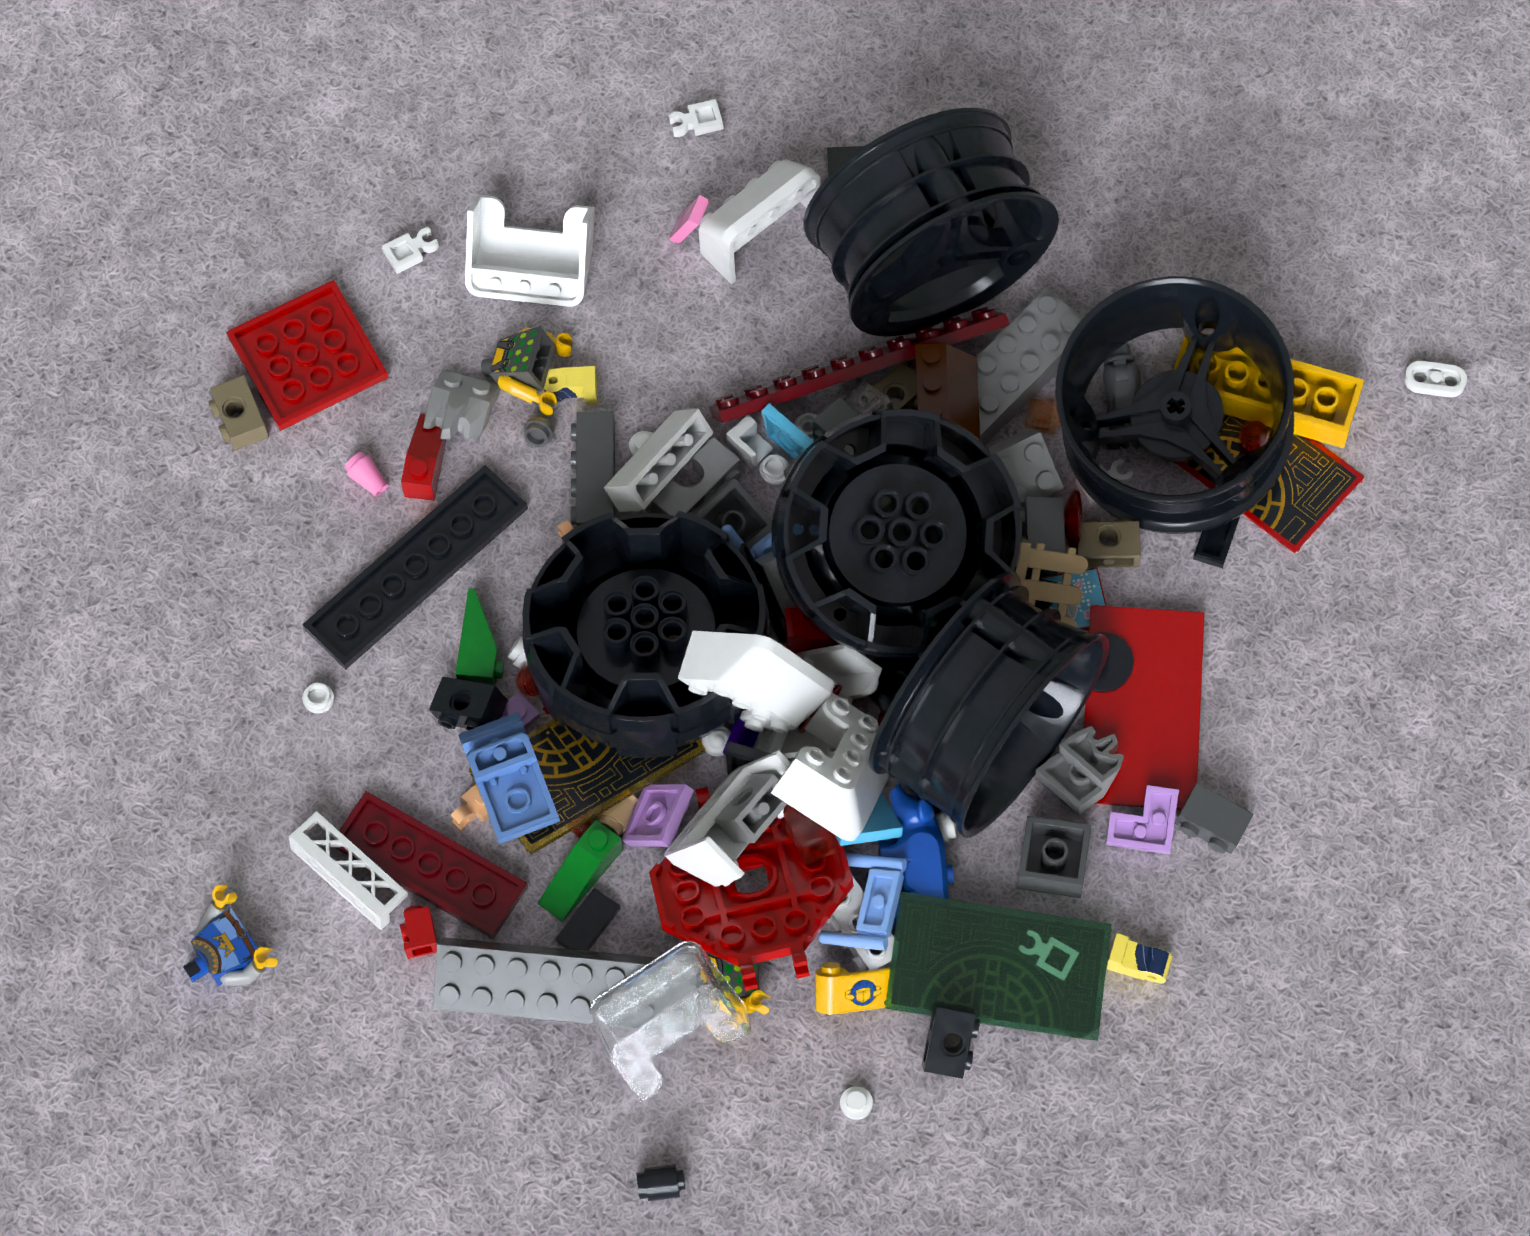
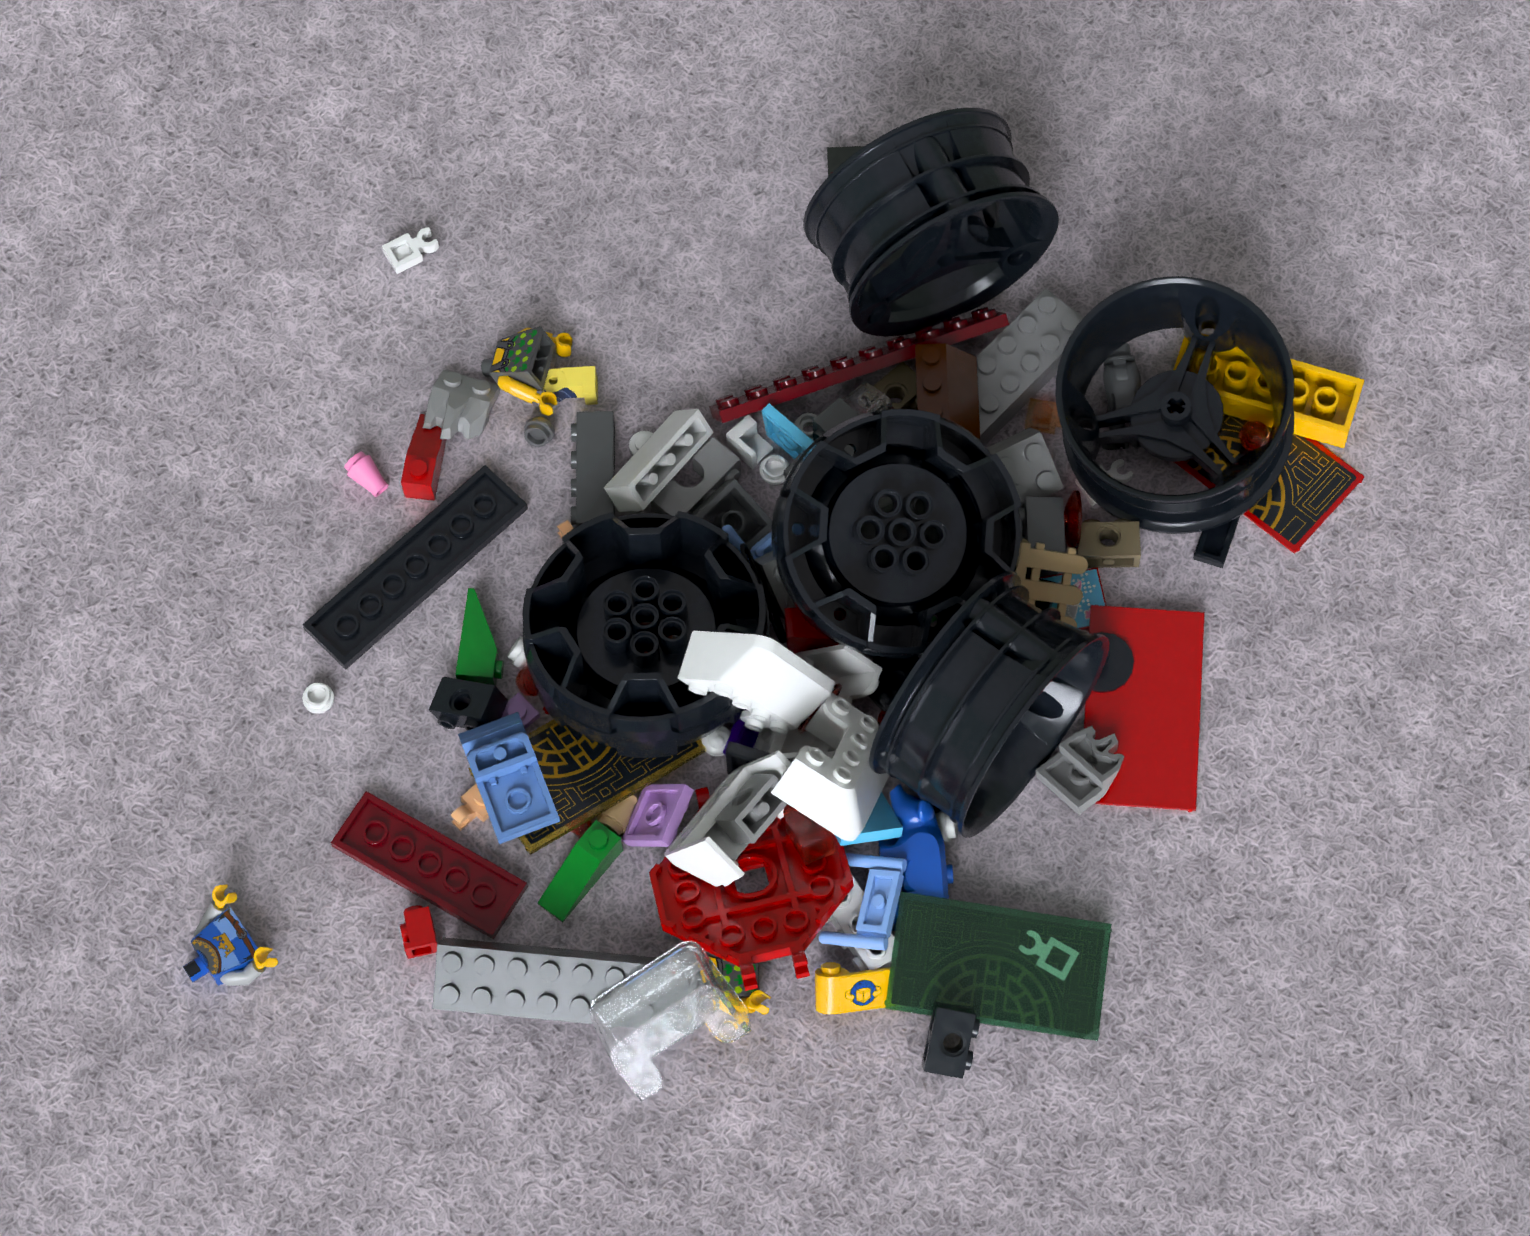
dark tan brick [208,375,269,451] -> none
red plate [226,280,389,431] -> none
white fence [289,811,408,930] -> none
white windscreen [465,194,595,307] -> none
black tile [556,888,621,951] -> none
black brick [636,1164,686,1201] -> none
white plate [669,99,724,137] -> none
bright pink tile [669,195,709,244] -> none
white windscreen [699,159,821,284] -> none
white plate [840,1086,873,1120] -> none
dark grey brick [1017,816,1092,898] -> none
lavender plate [1106,785,1179,855] -> none
light yellow leg [1107,933,1173,983] -> none
dark grey brick [1174,783,1254,854] -> none
white plate [1404,361,1467,397] -> none

